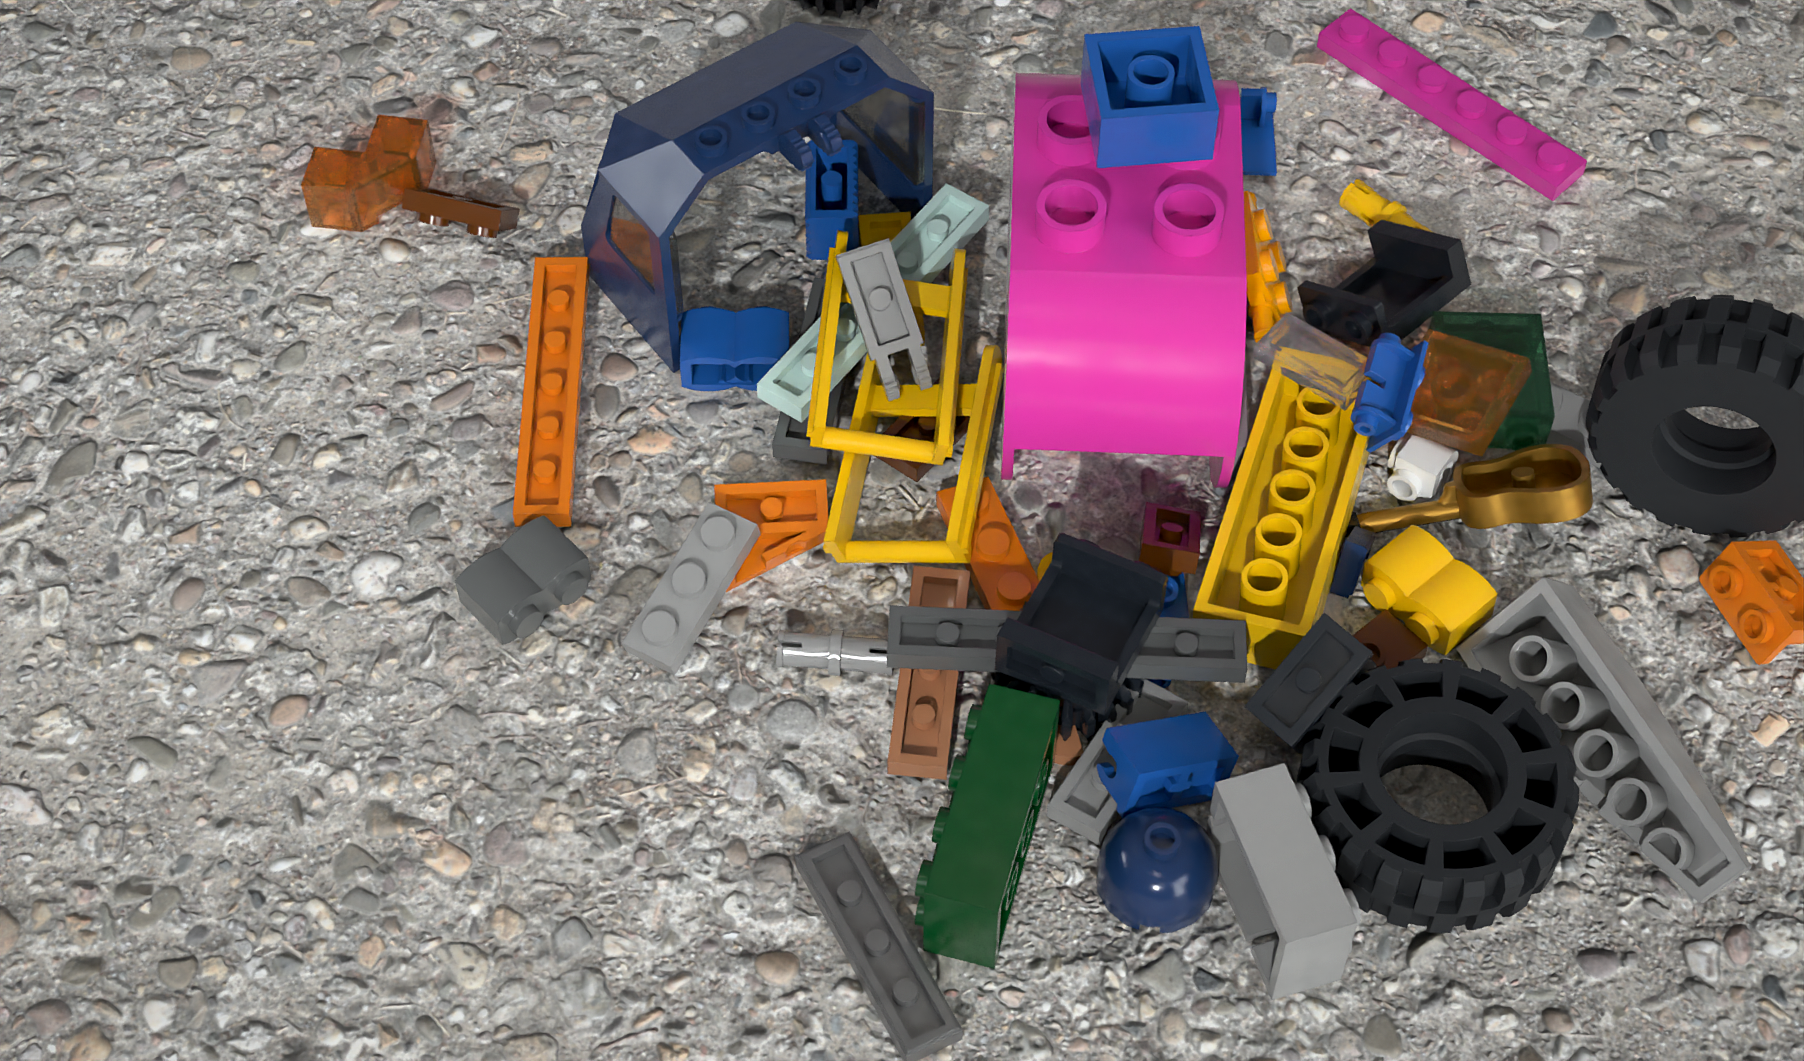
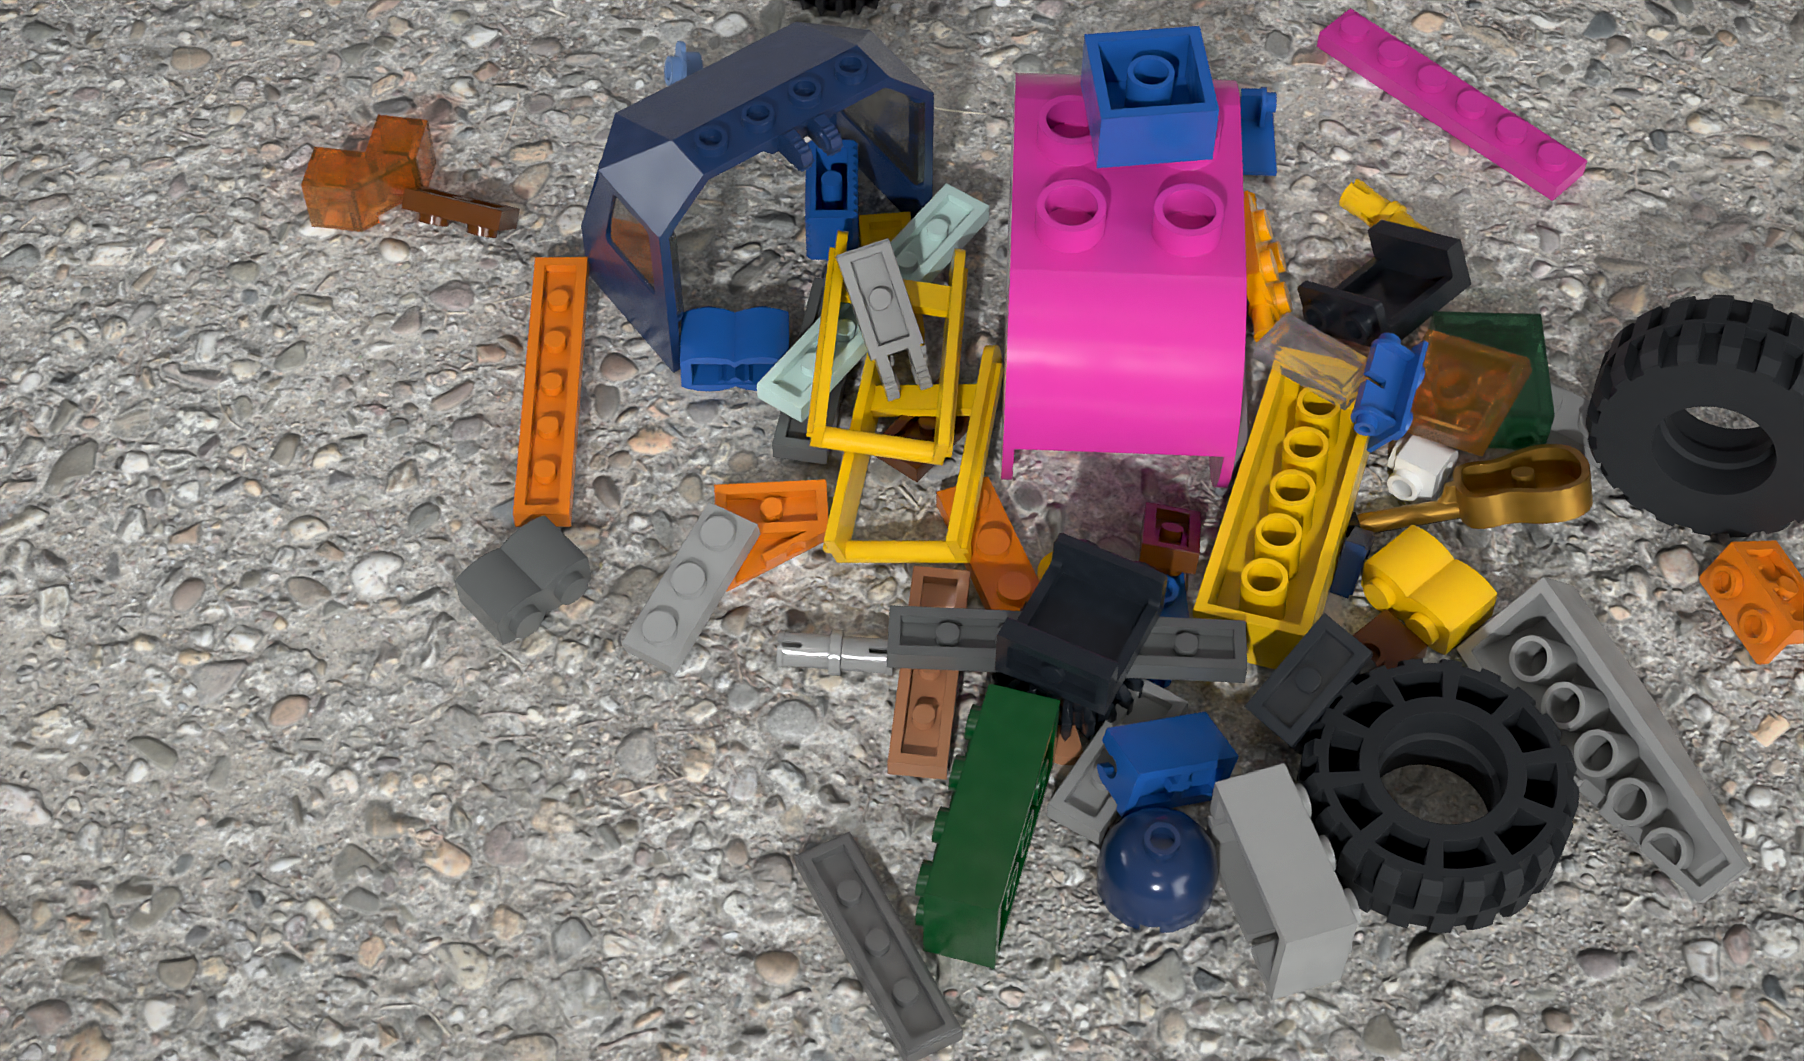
none -> medium blue plate [664,41,703,86]

